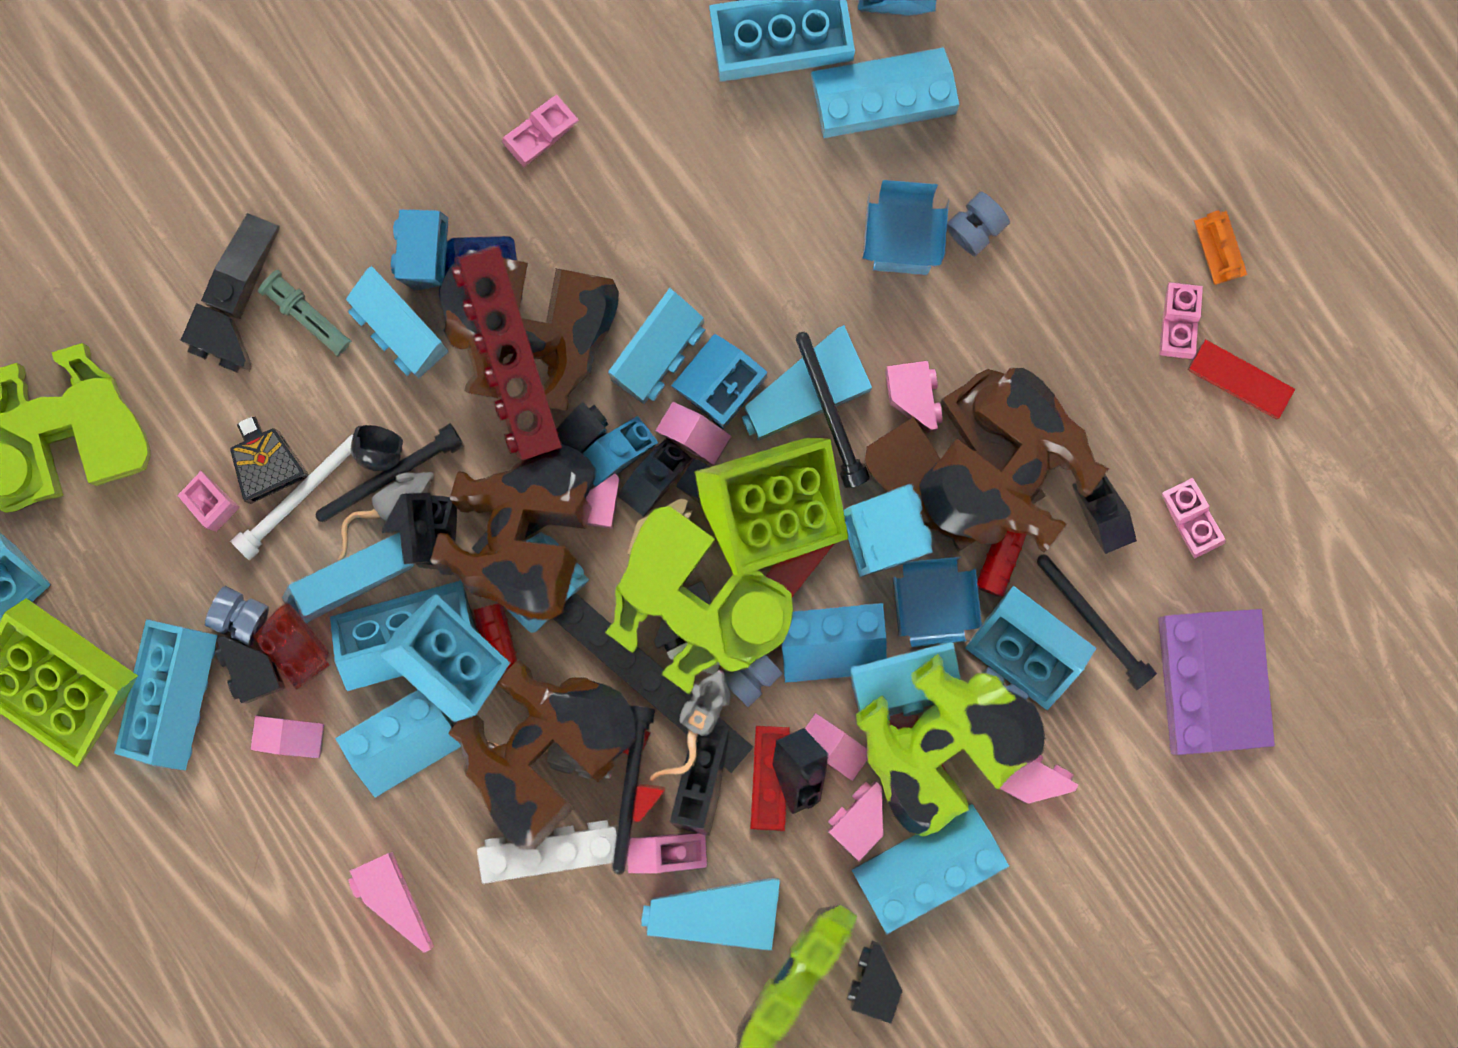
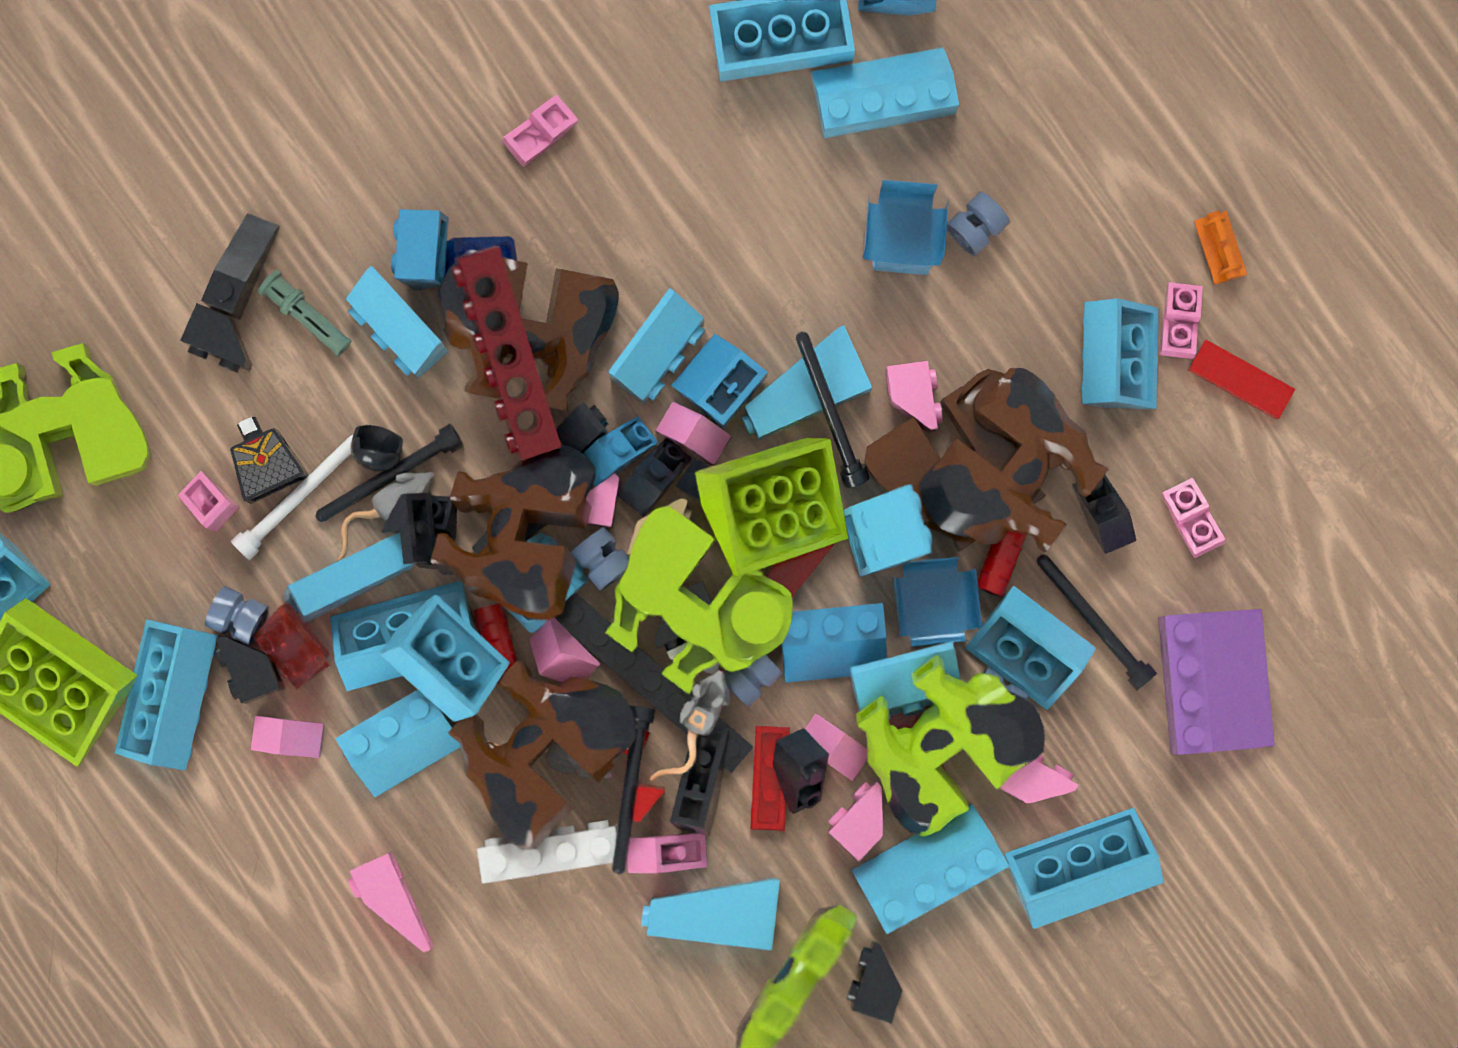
none -> bright pink slope [529,618,600,683]
none -> sand blue wheel [571,527,629,591]
none -> medium azure slope [1004,808,1164,929]
none -> medium azure slope [1081,298,1159,409]

